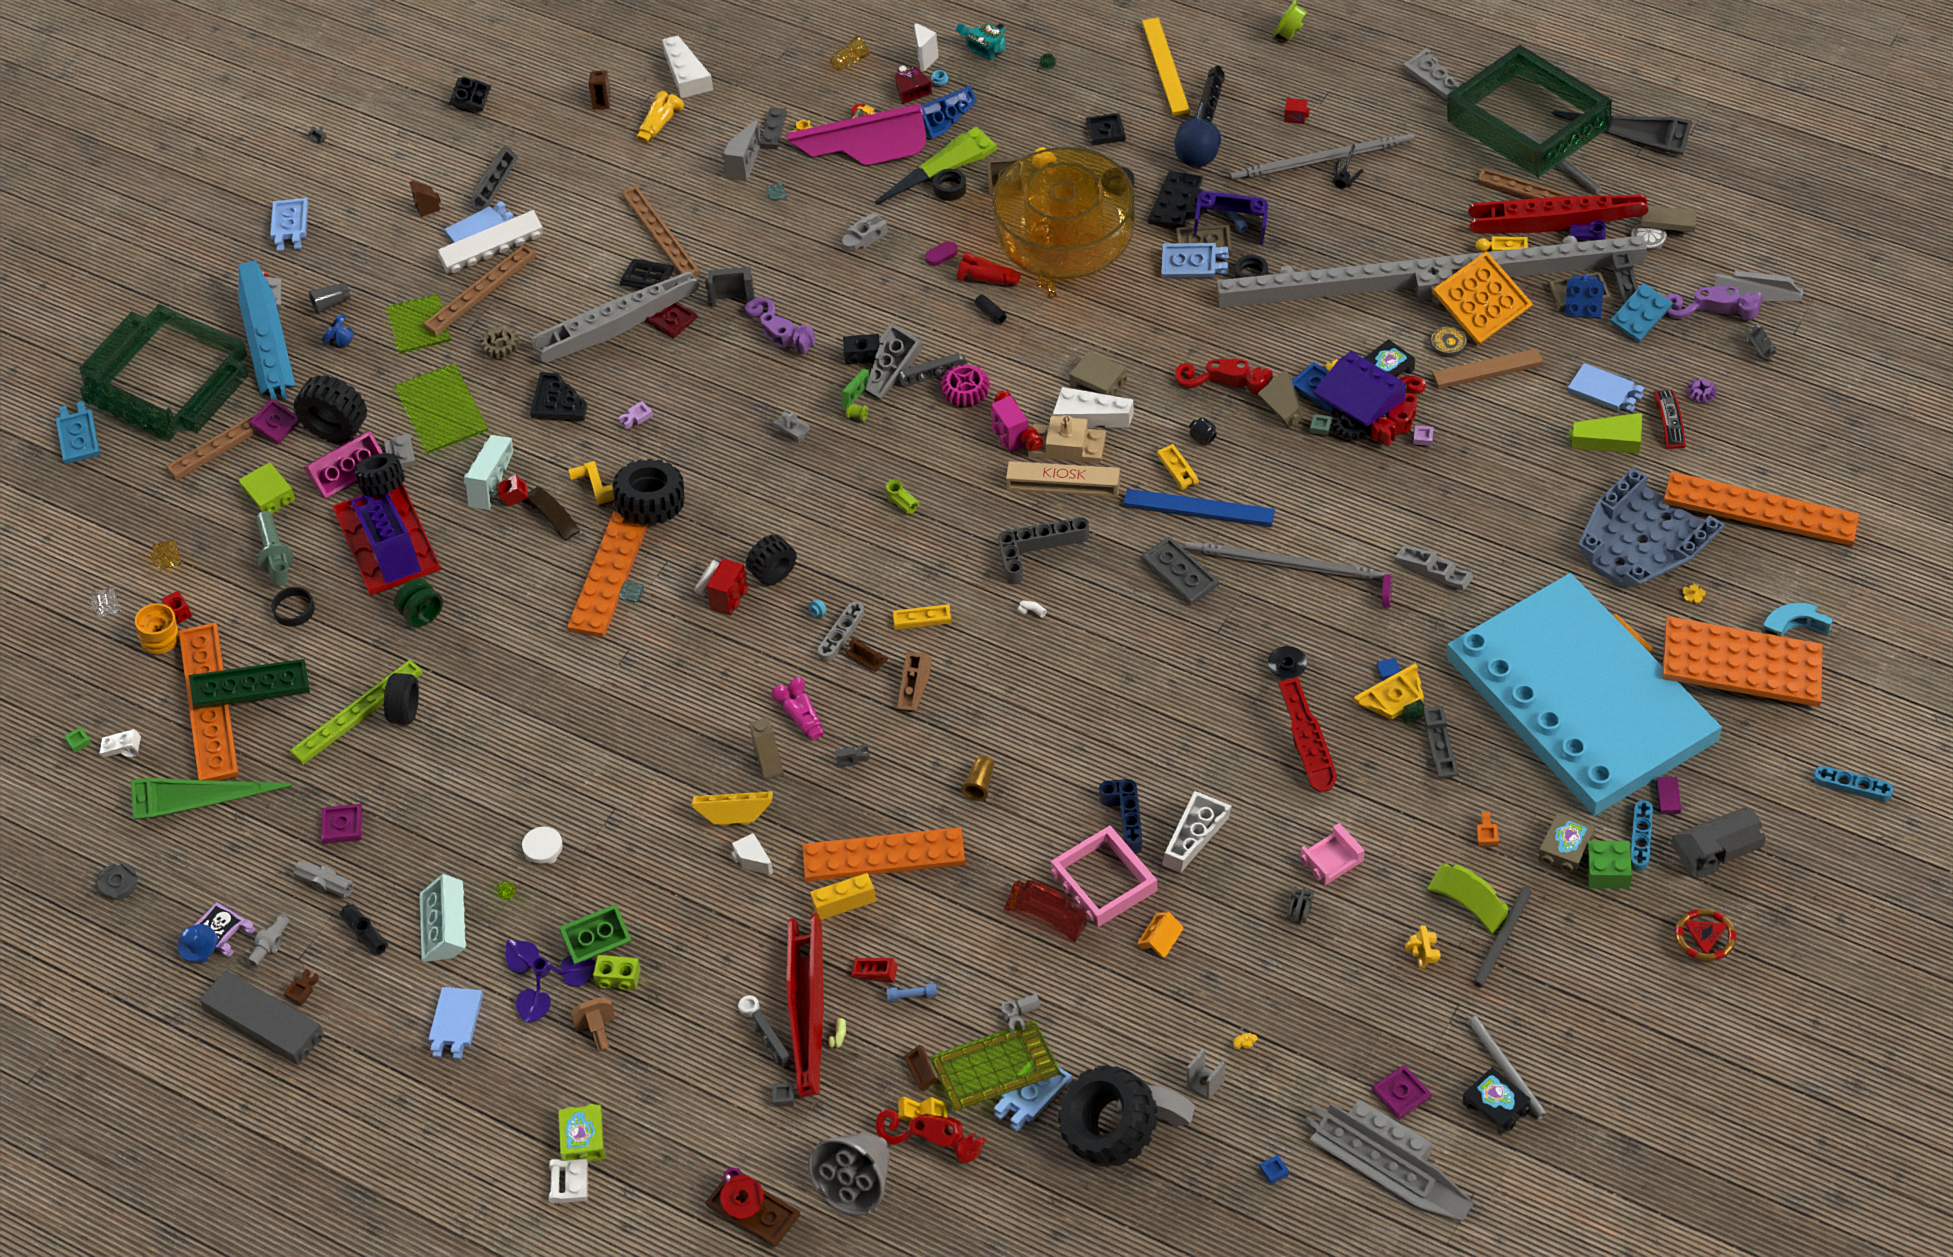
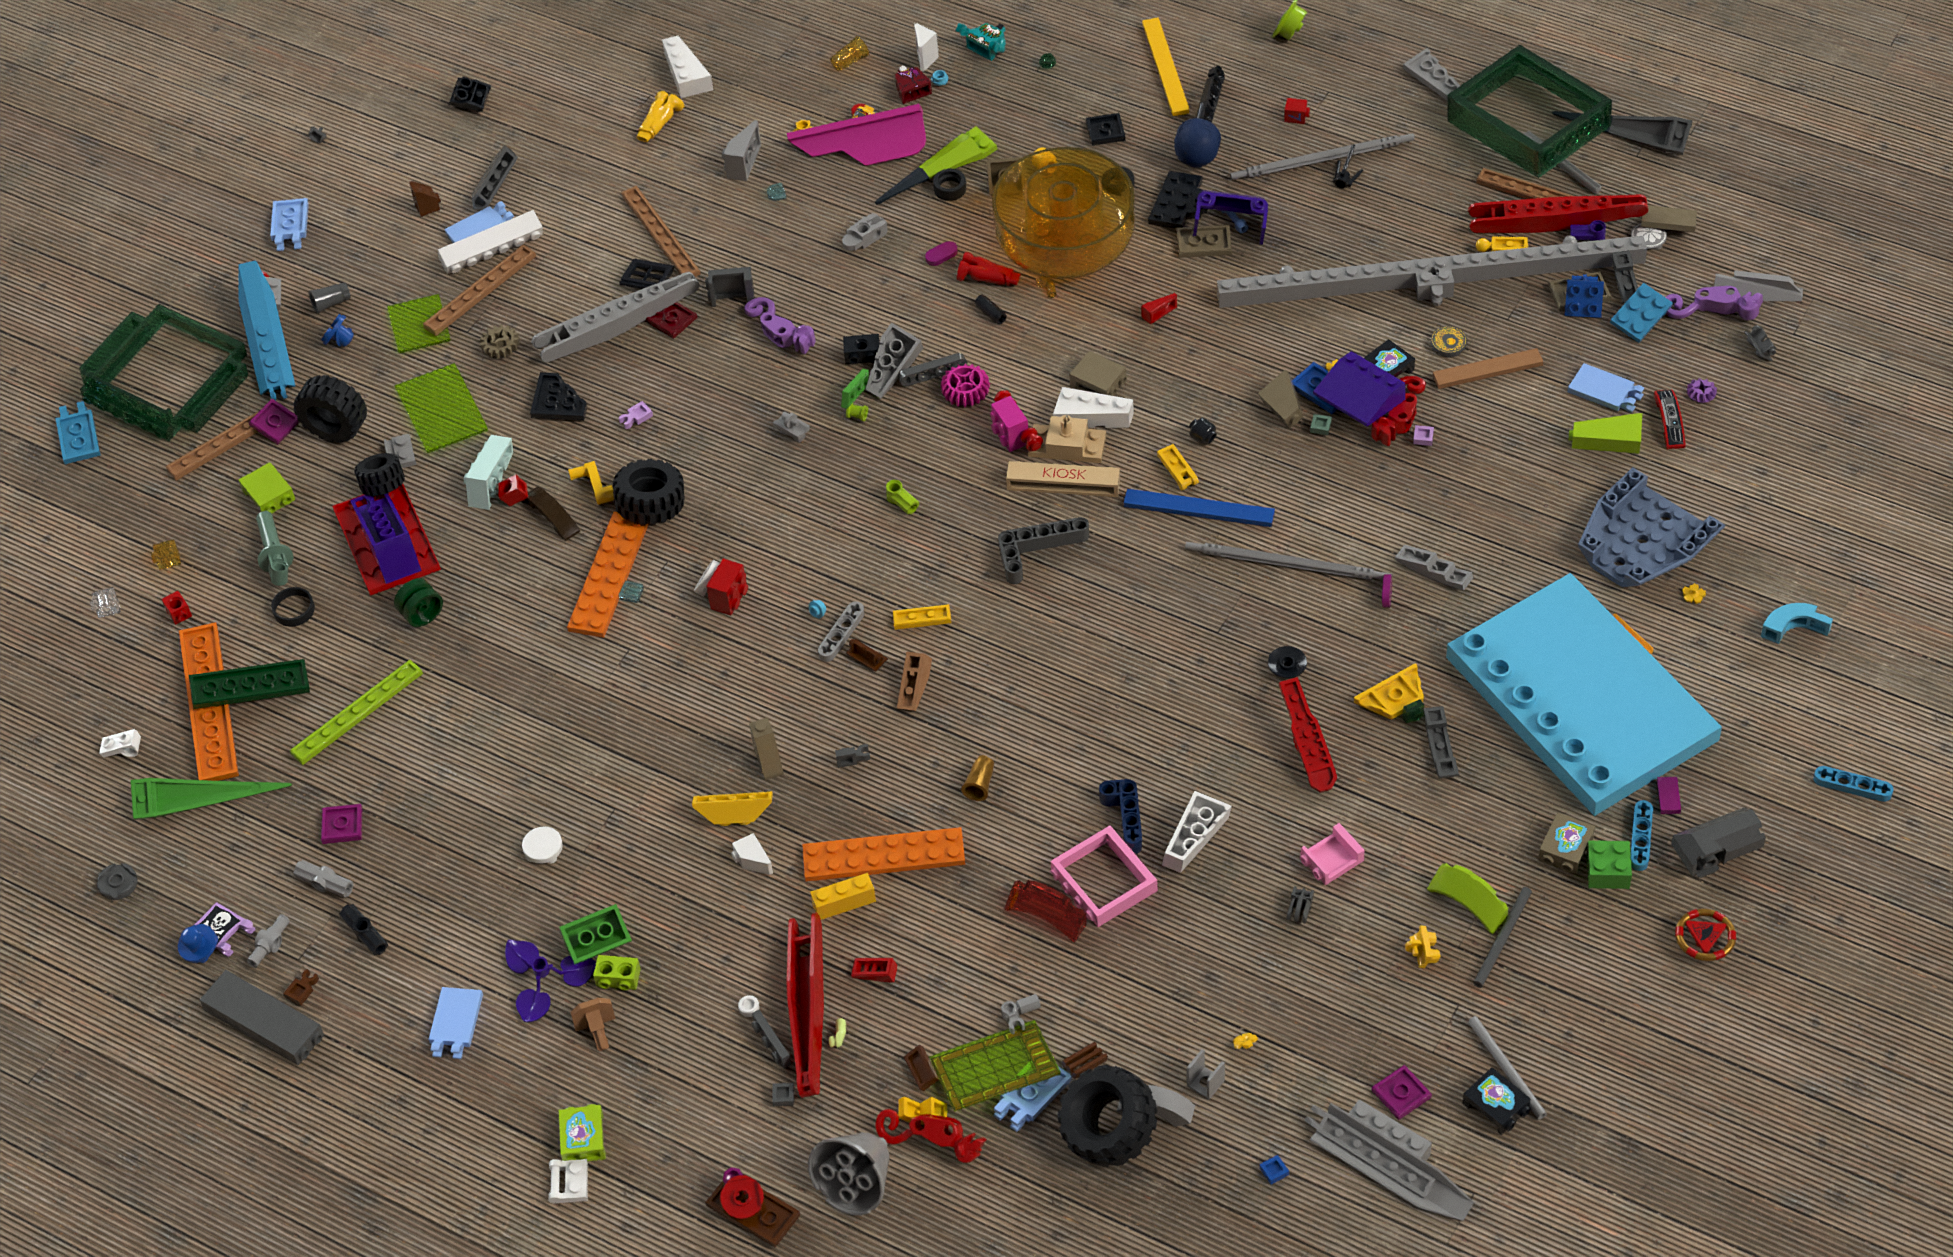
bright green tile [64,727,92,753] -> none
light orange wheel [135,603,180,654] -> none
dark pink slope [303,431,383,498] -> none
black tyre [384,673,419,725] -> none
light aqua slope [420,874,466,962] -> none
clear neon green plate [496,881,516,900] -> none
reddish brown torso [589,70,610,110] -> none
black tyre [746,534,797,586] -> none
dark grey plate [760,107,787,150] -> none
dark pink piece [771,677,824,740] -> none
medium blue bar [887,983,937,1002] -> none
blue wedge [921,85,977,139] -> none
white arm [1017,600,1047,618] -> none
light orange panel [1137,911,1183,958] -> none
dark grey piece [1141,536,1219,605] -> none
light blue tile [1161,243,1229,278] -> none
red animal [1175,359,1273,395] -> none
black tyre [1235,255,1268,278] -> none
black gear [1333,411,1372,441] -> none
blue tile [1377,658,1400,681] -> none
light orange plate [1432,251,1533,346] -> none
orange plate [1476,812,1499,846] -> none
orange plate [1662,616,1822,707] -> none
orange plate [1663,472,1859,546] -> none
none -> reddish brown tile [1062,1042,1108,1079]
none -> red slope [1141,293,1177,324]

